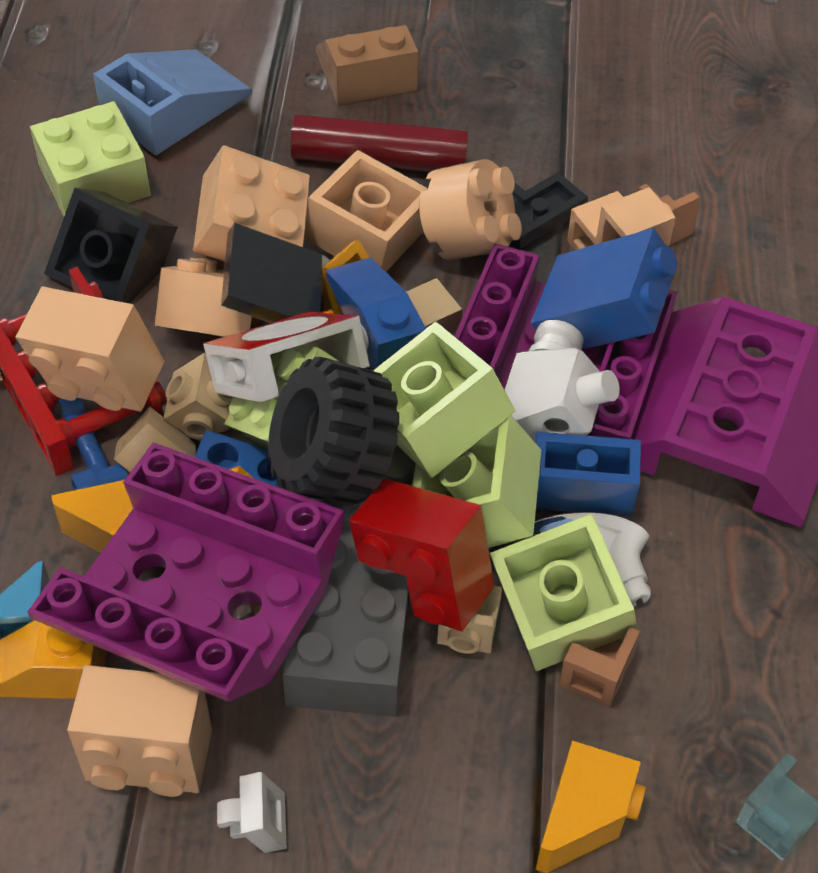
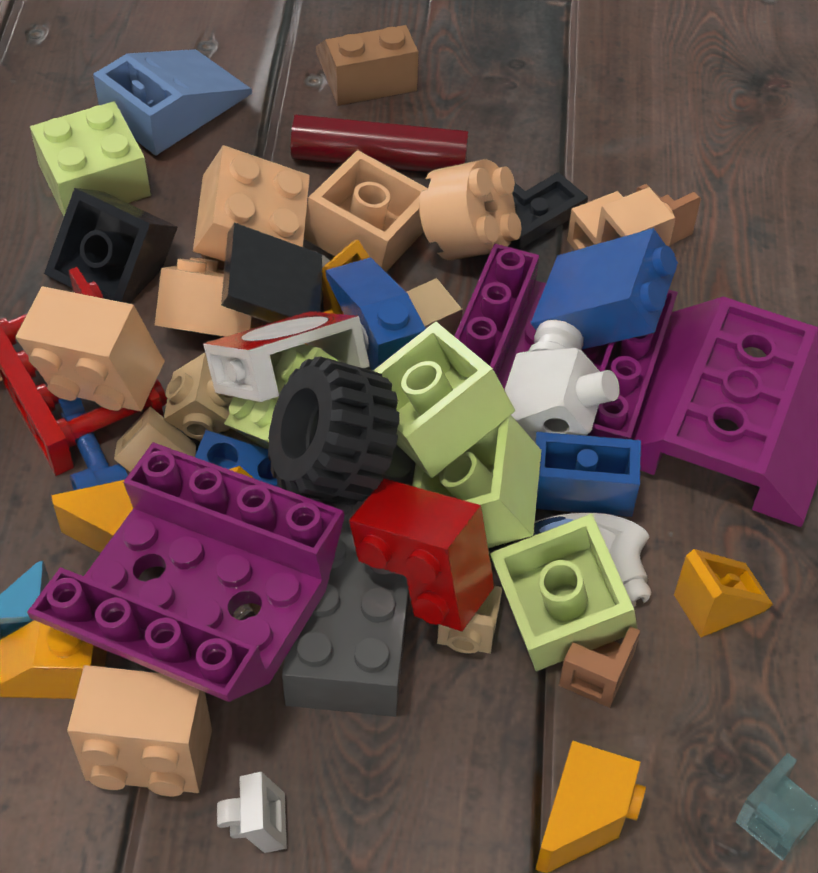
none -> light orange slope [674,549,773,638]

